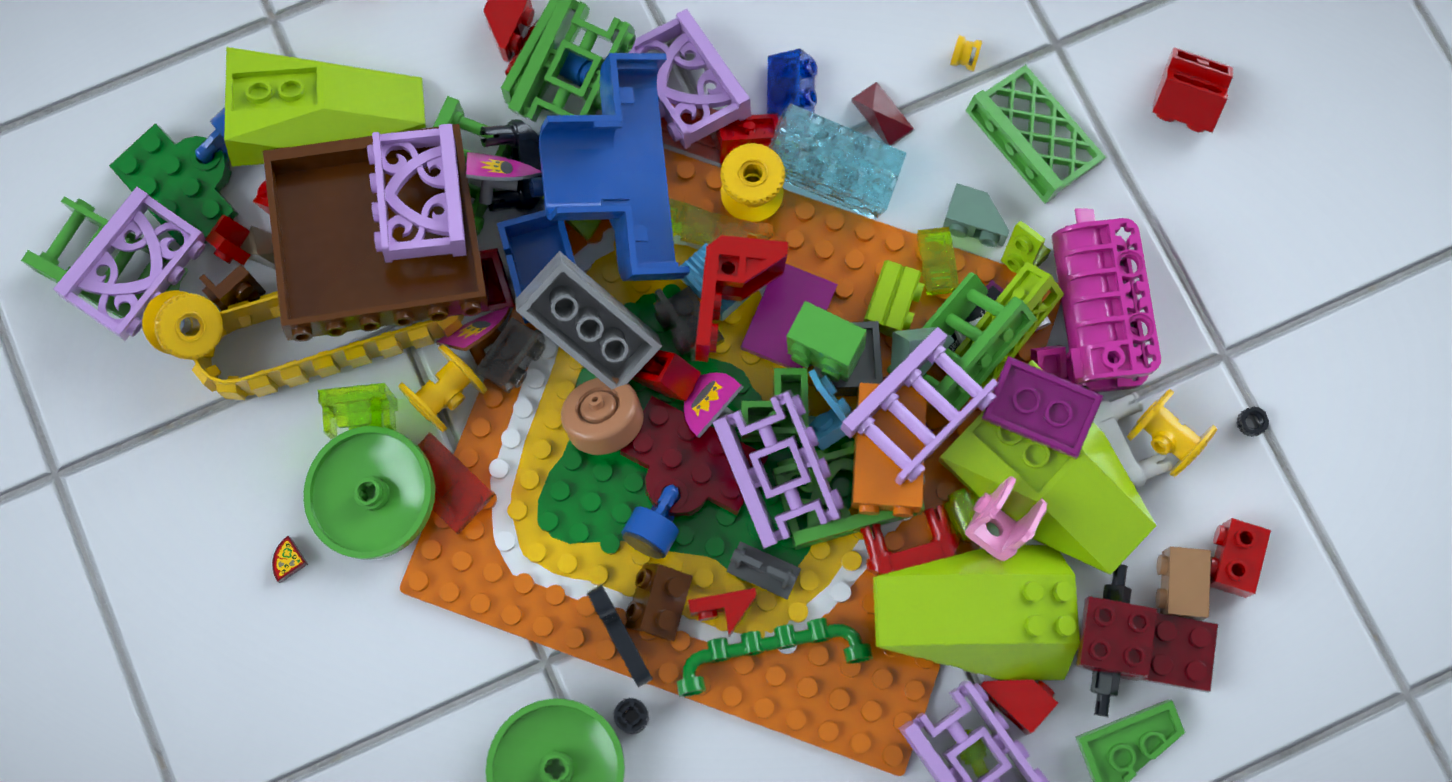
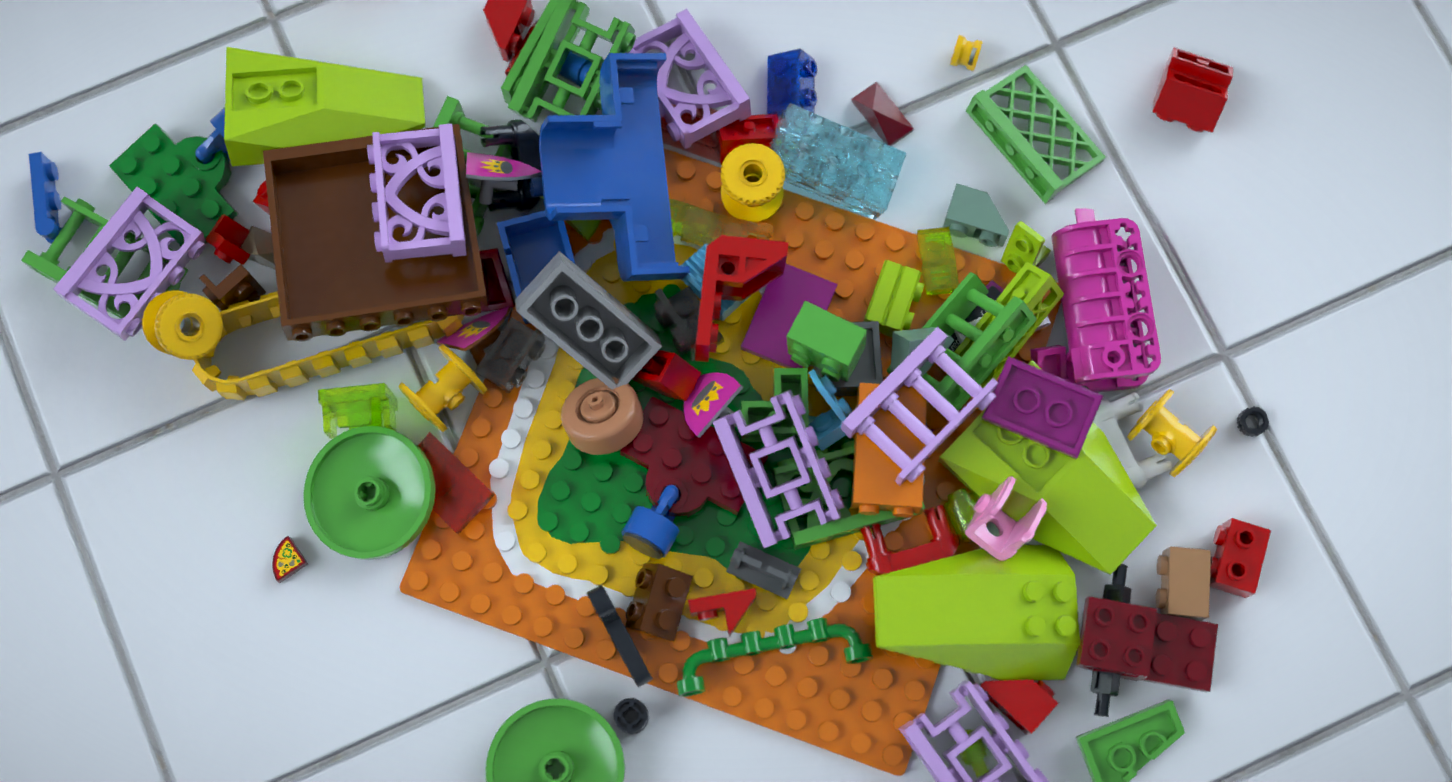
none -> blue plate [29,152,62,244]

